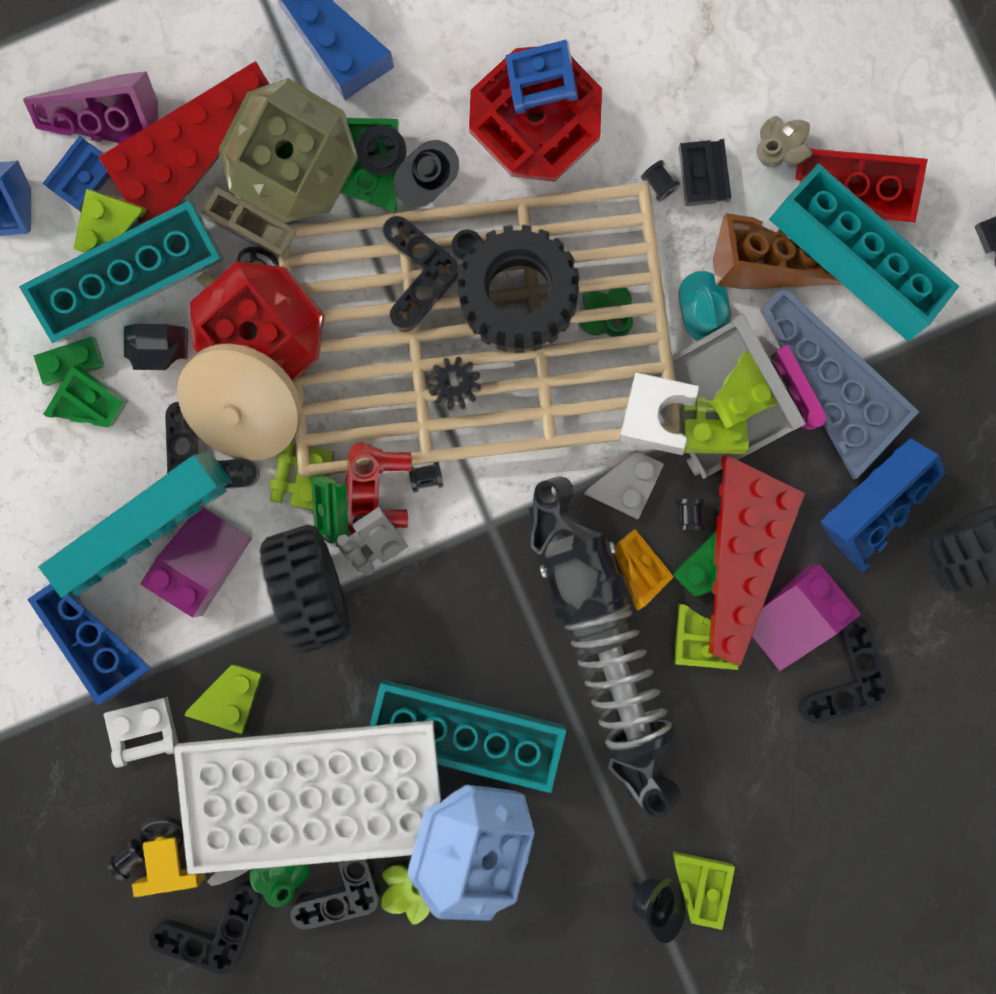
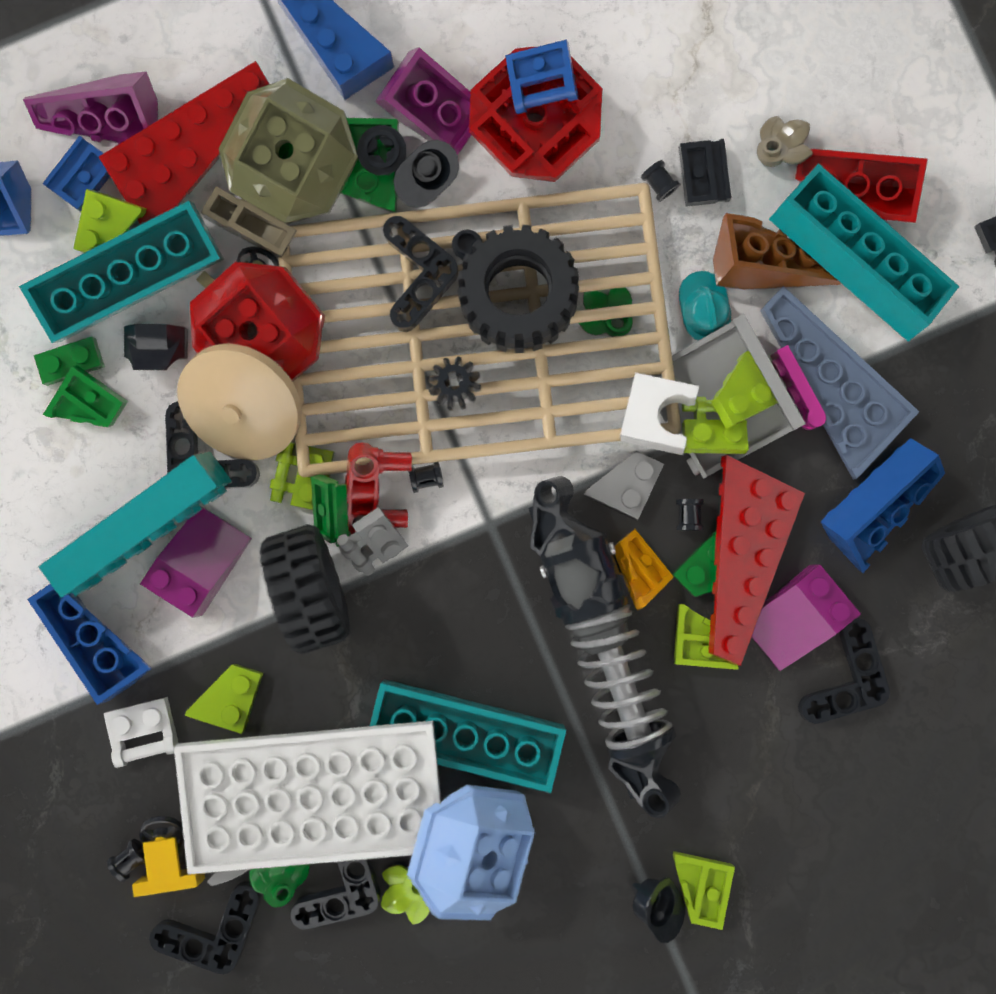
none -> magenta slope [375,47,471,156]

